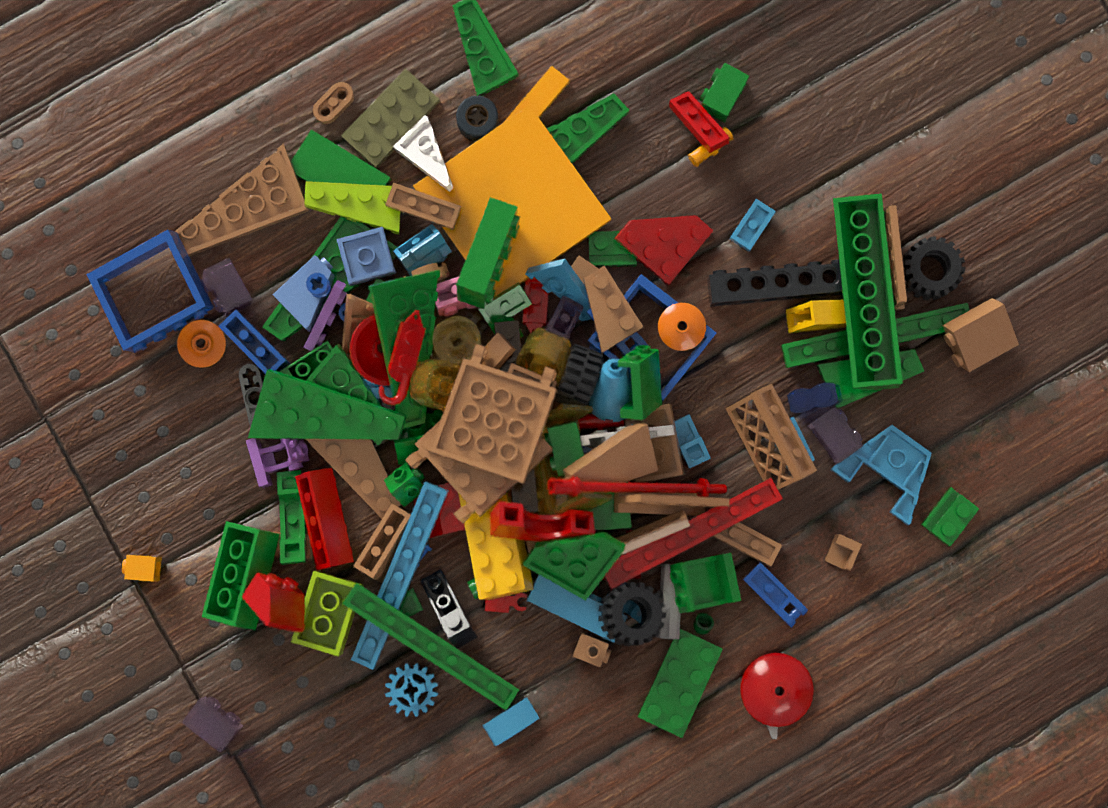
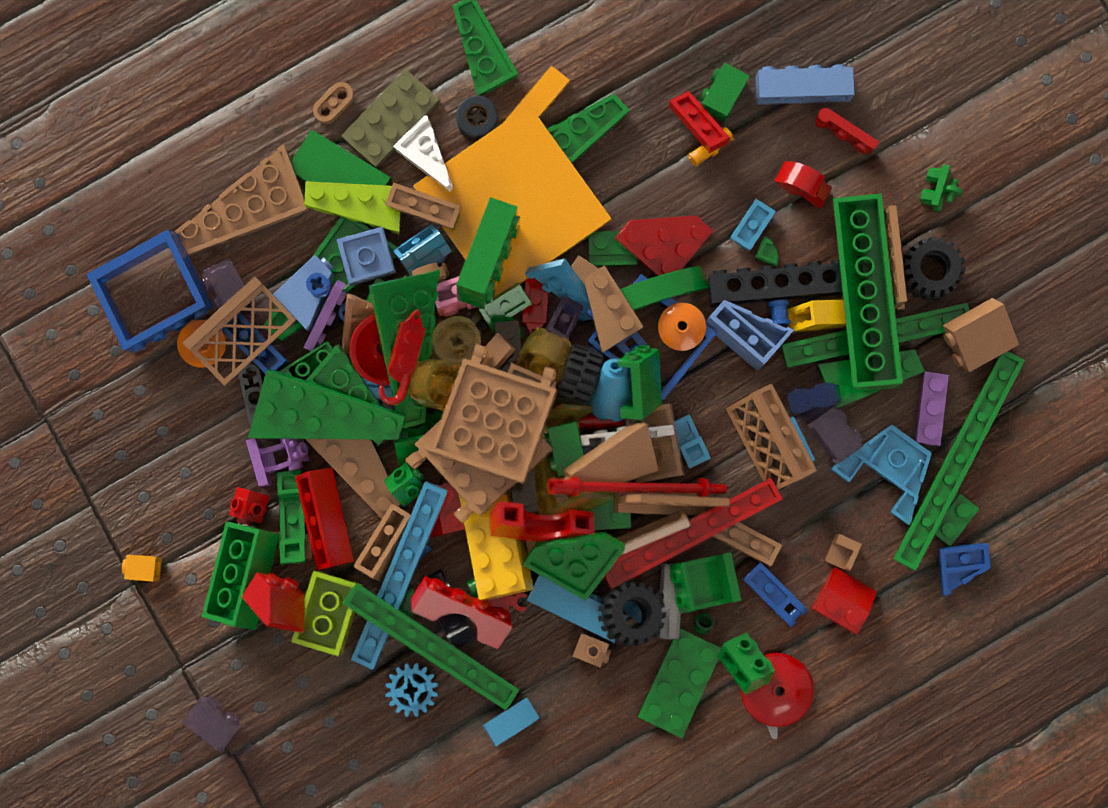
none -> medium nougat fence [183,277,296,386]
none -> red brick [229,487,269,526]
none -> arch [411,576,513,649]
none -> green slope [620,266,708,311]
none -> medium blue wedge [706,300,794,371]
none -> green brick [718,632,775,695]
none -> green tile [754,236,779,268]
none -> medium blue brick [756,64,854,104]
none -> blue bush [767,300,792,326]
none -> red brick [775,161,832,208]
none -> red slope [810,567,877,635]
none -> red plate [815,108,879,156]
none -> green plate [892,351,1025,571]
none -> medium lavender plate [915,372,949,446]
none -> green hips [920,164,963,213]
none -> blue wing [938,543,990,596]

